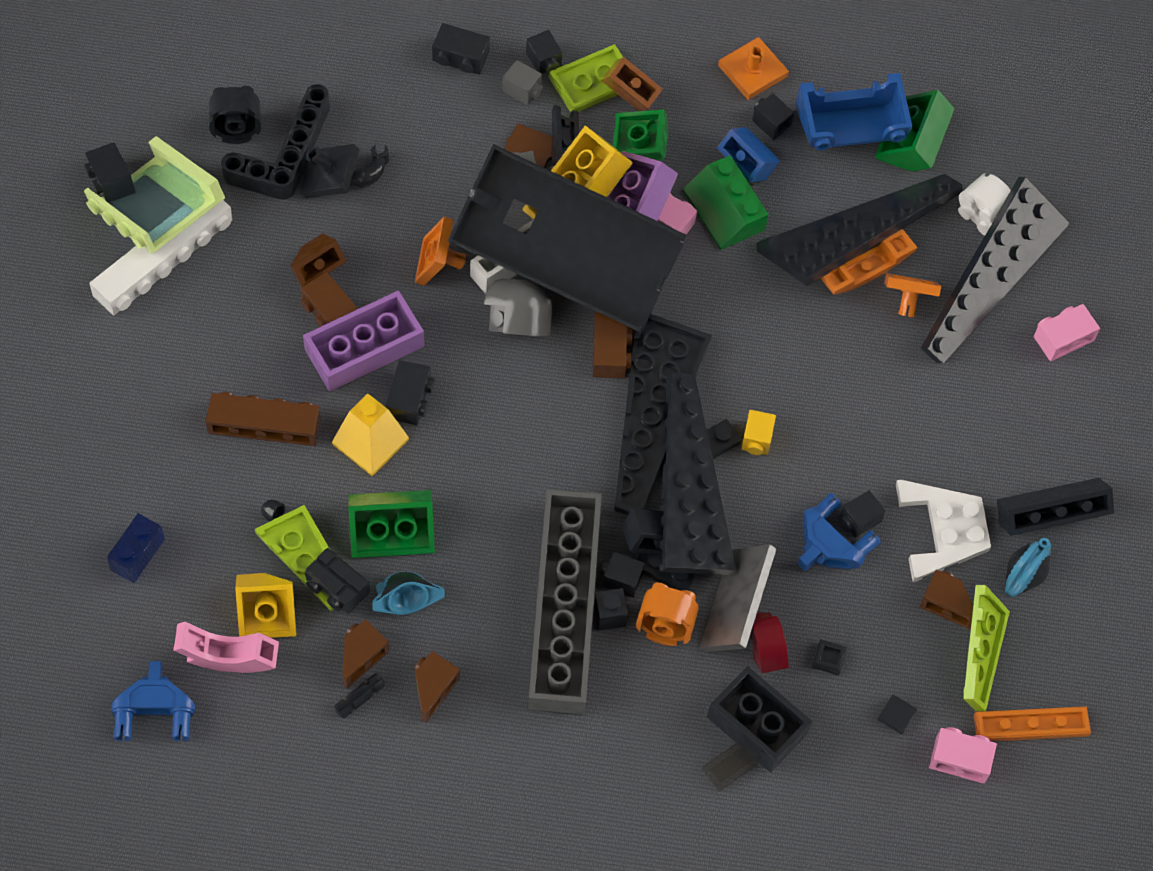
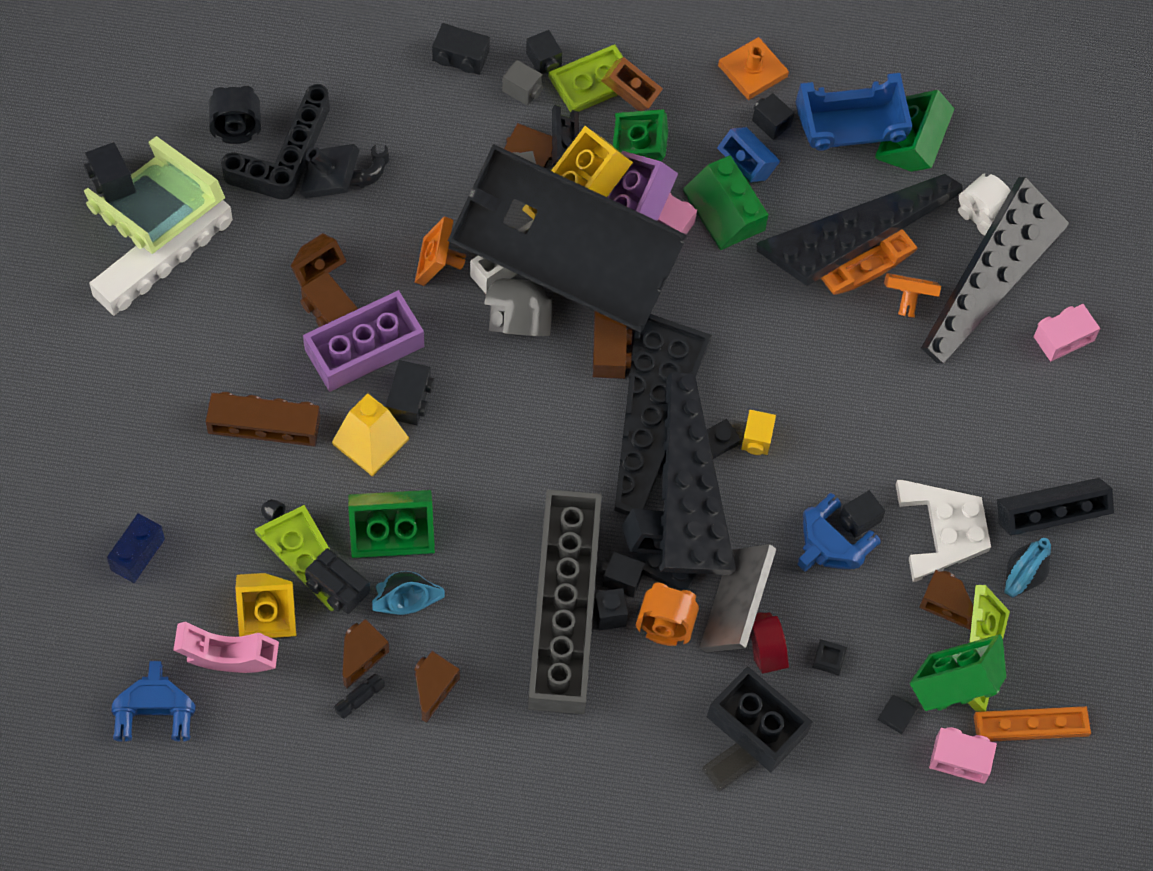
none -> green slope [910,634,1006,711]

